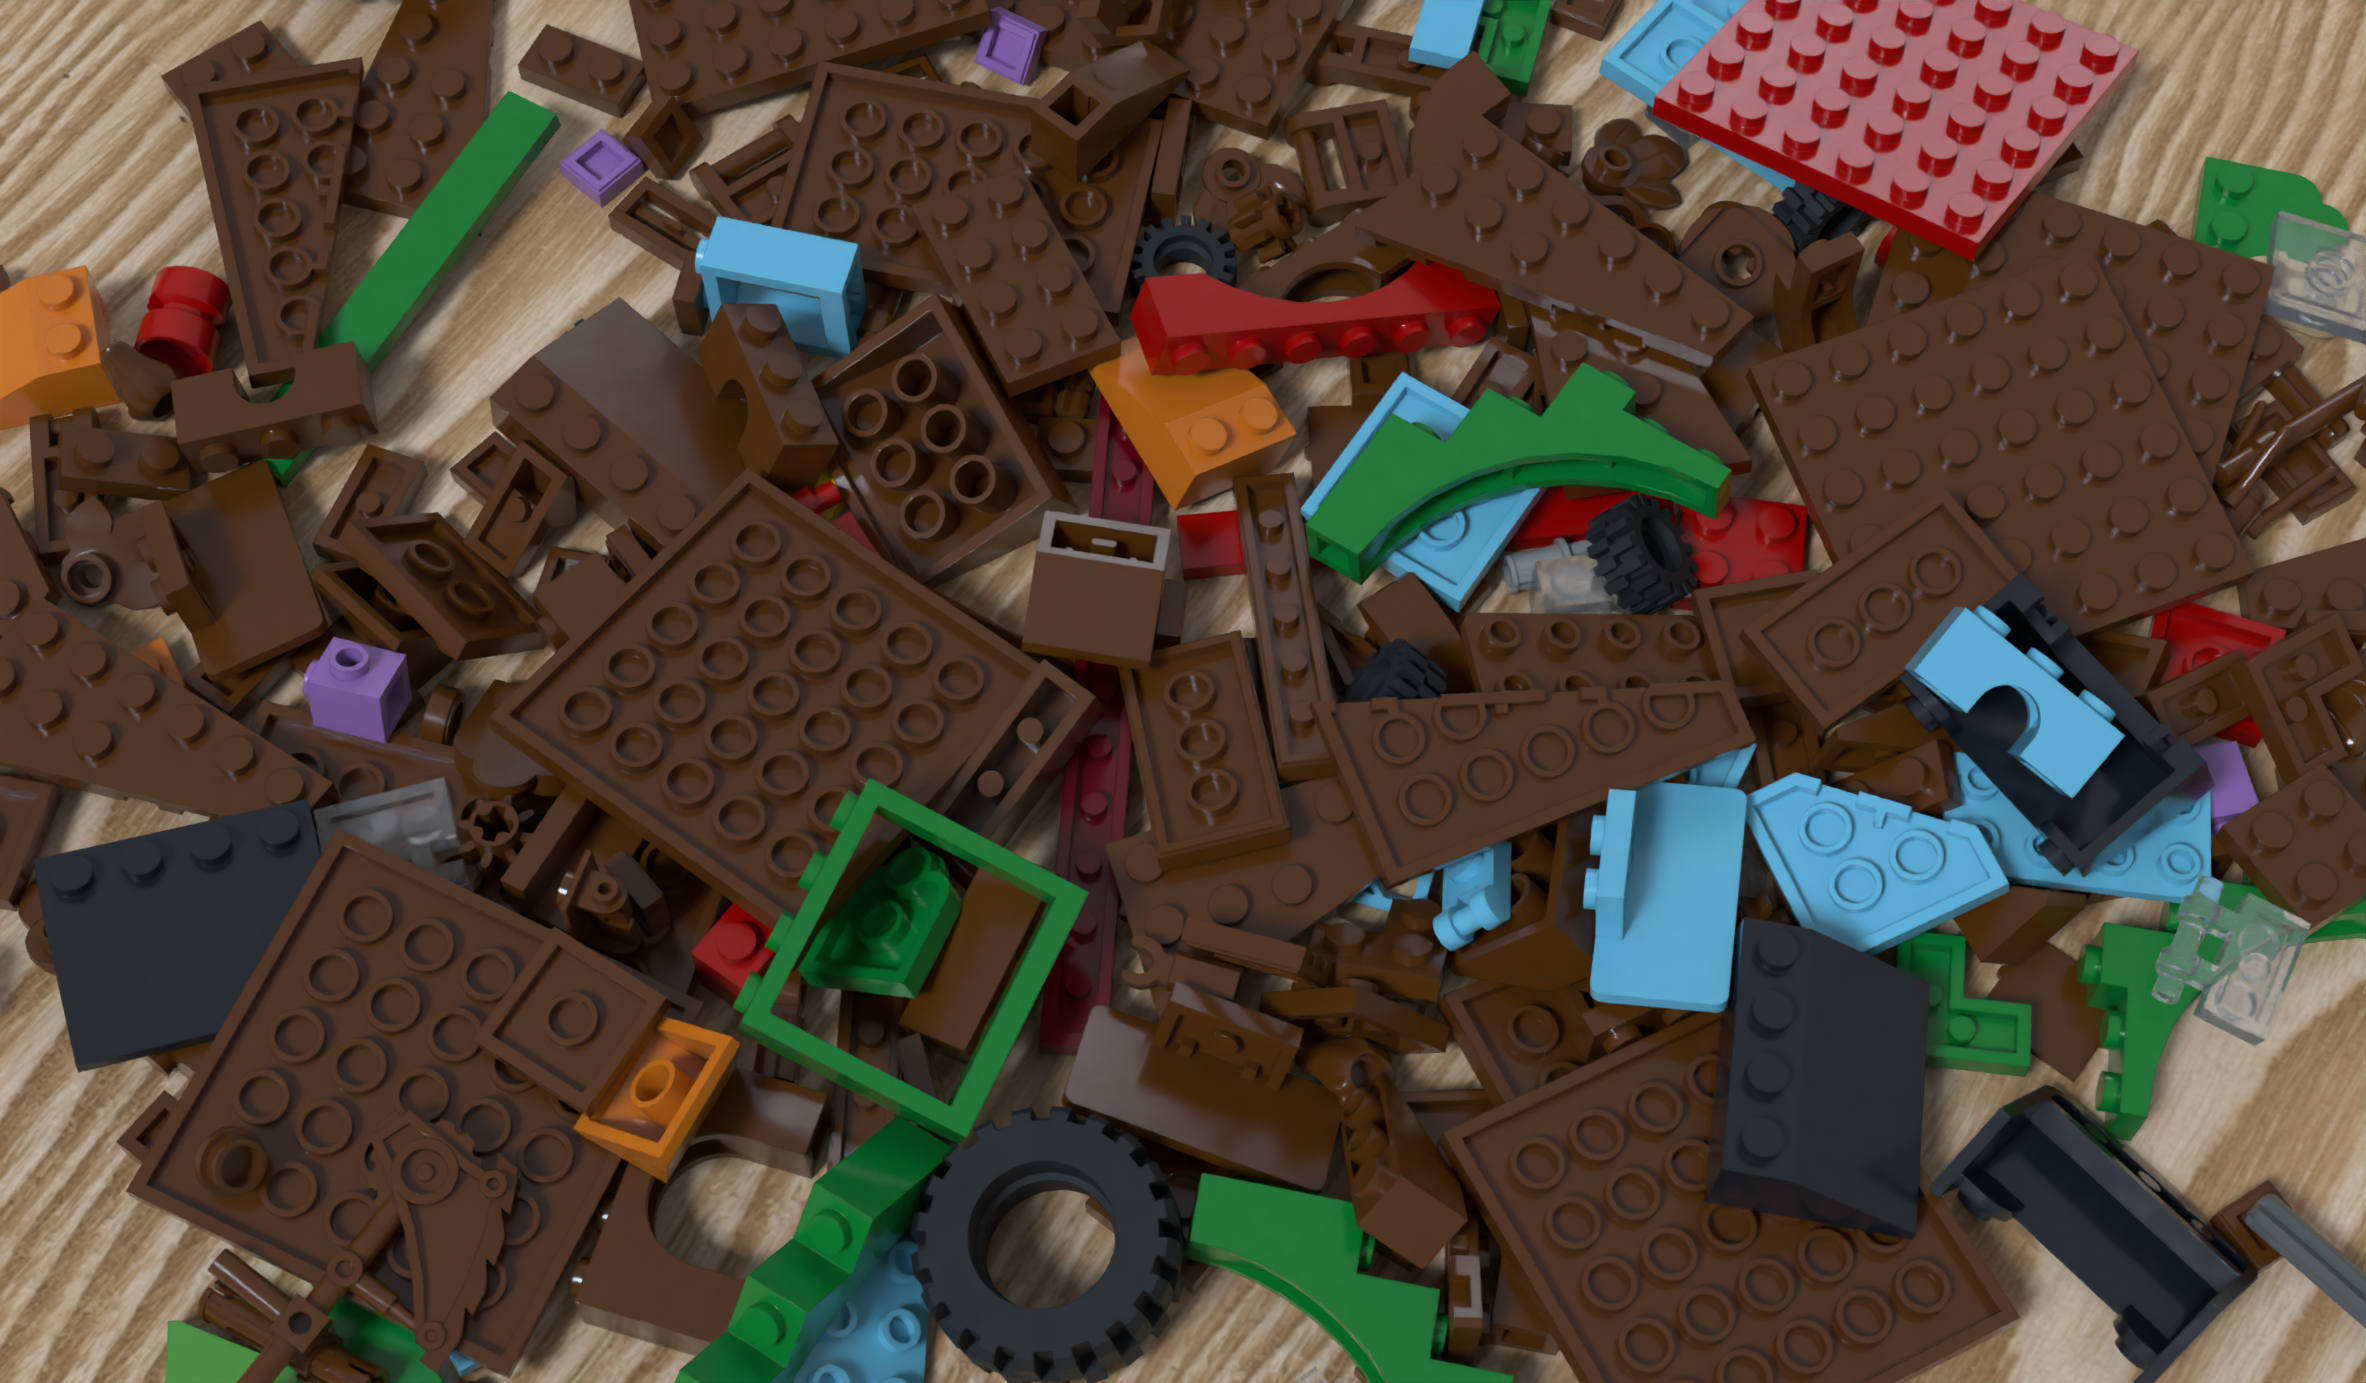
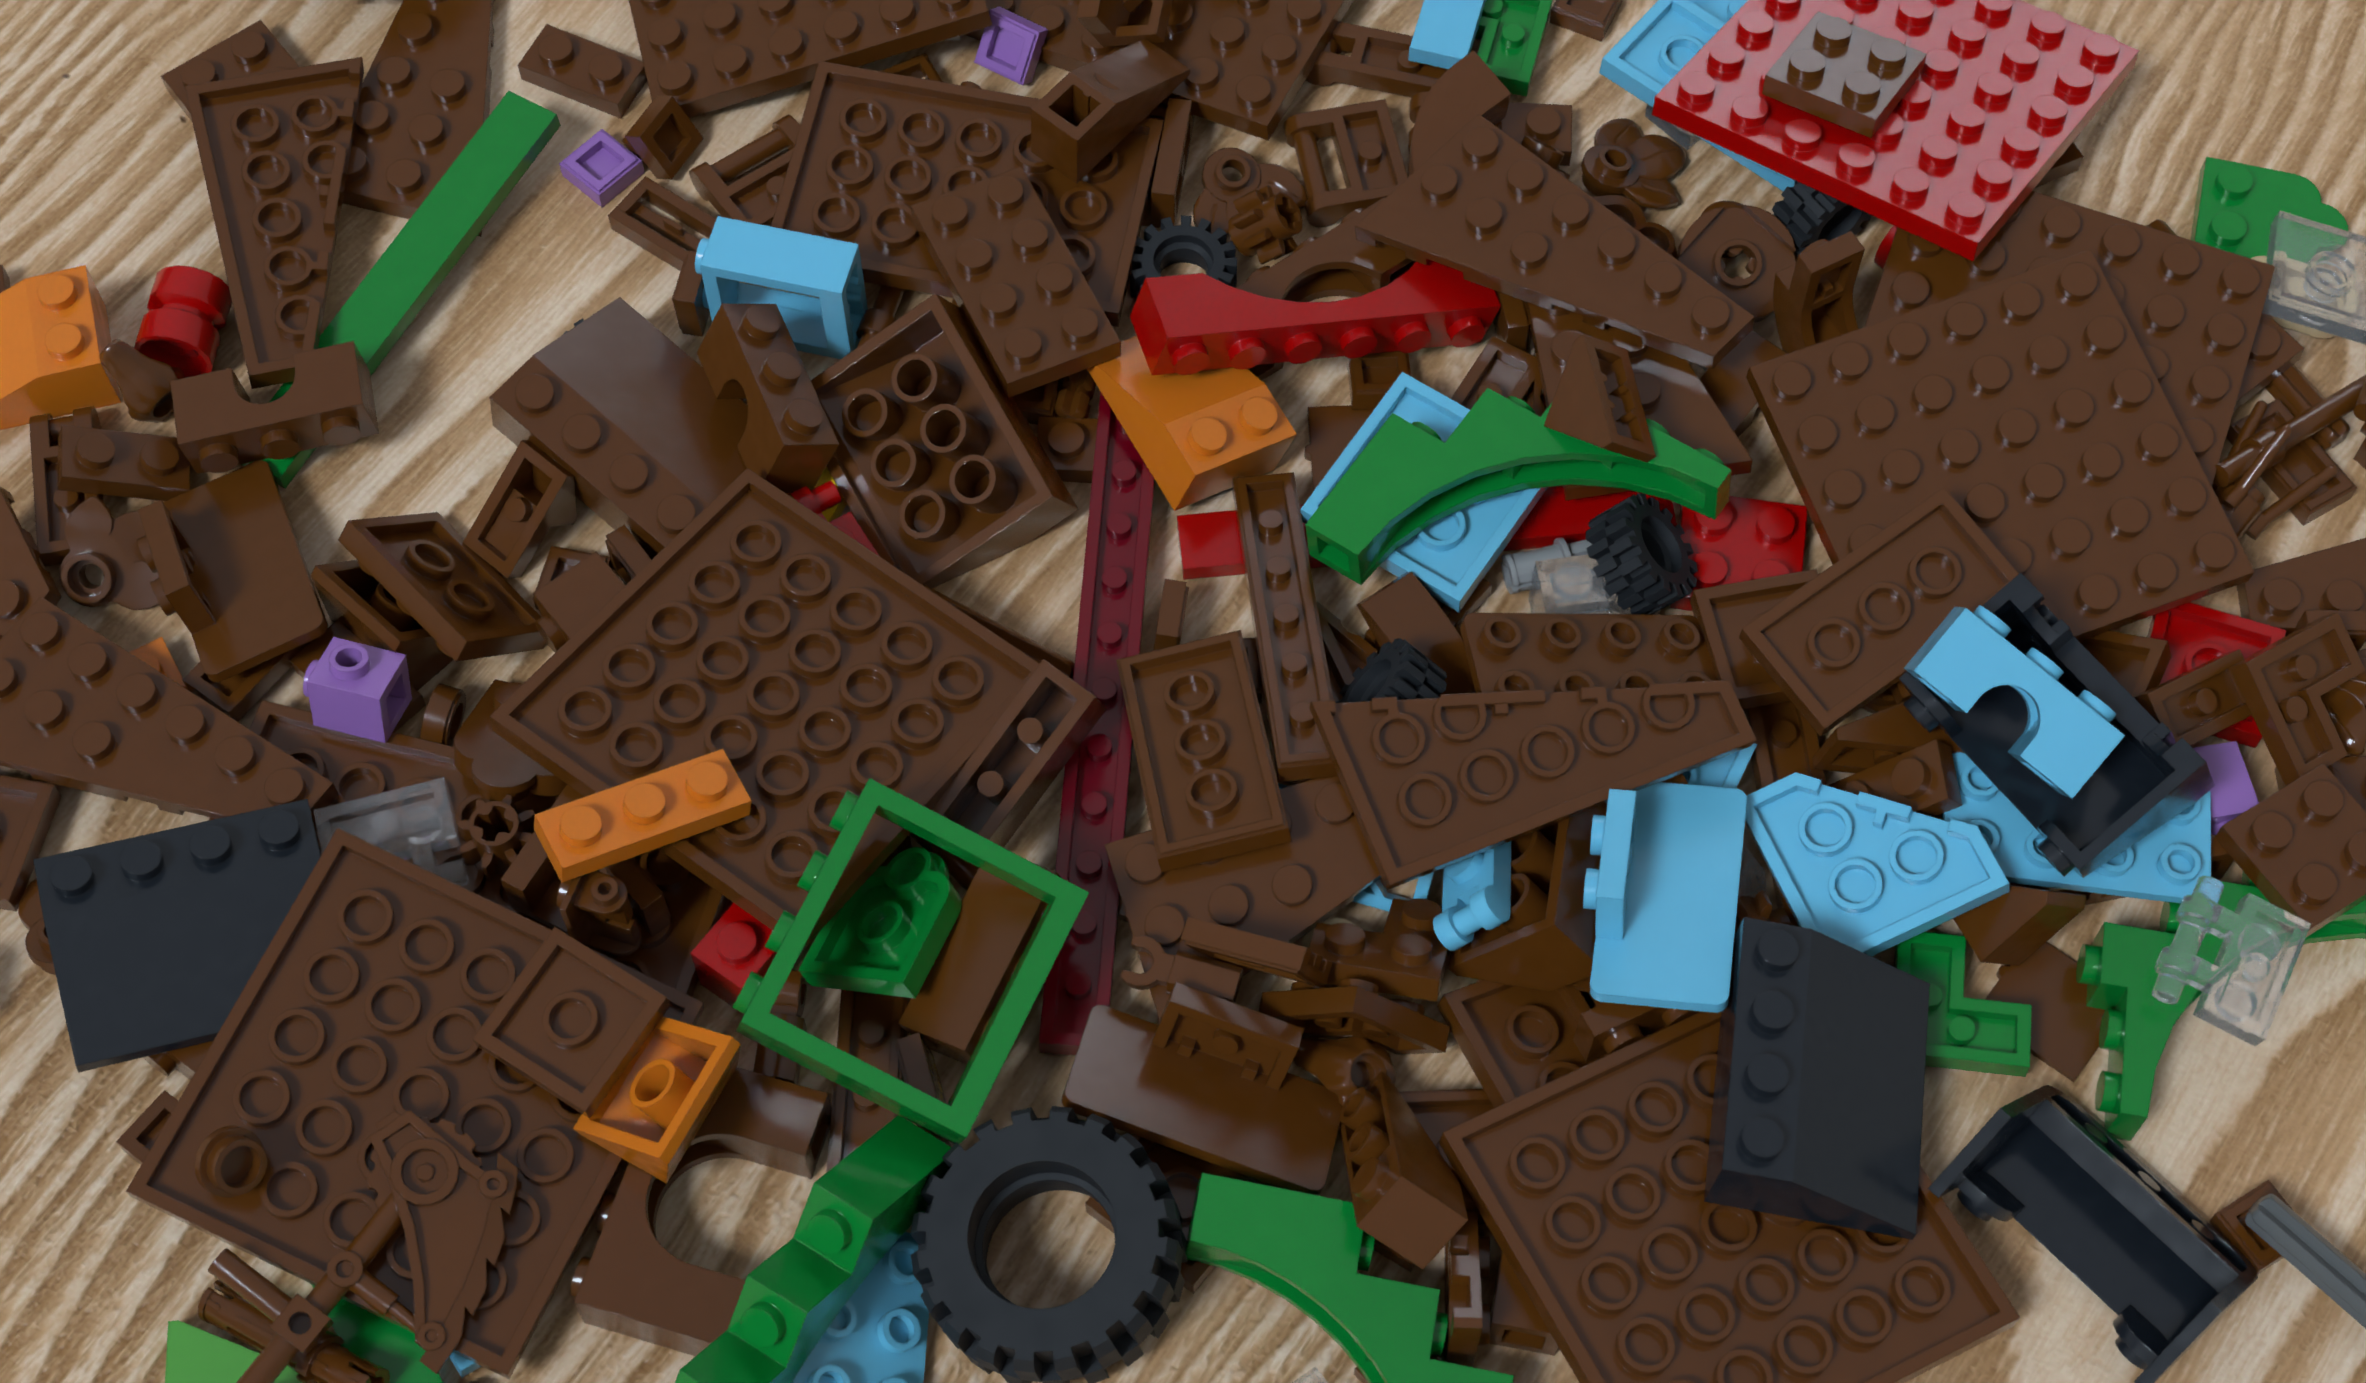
reddish brown plate [312,444,428,562] -> none
reddish brown tile [450,431,516,506] -> none
reddish brown slope [1021,510,1171,671] -> none
none -> orange plate [534,749,752,883]
none -> reddish brown slope [1544,334,1656,463]
none -> plate [1762,11,1927,138]

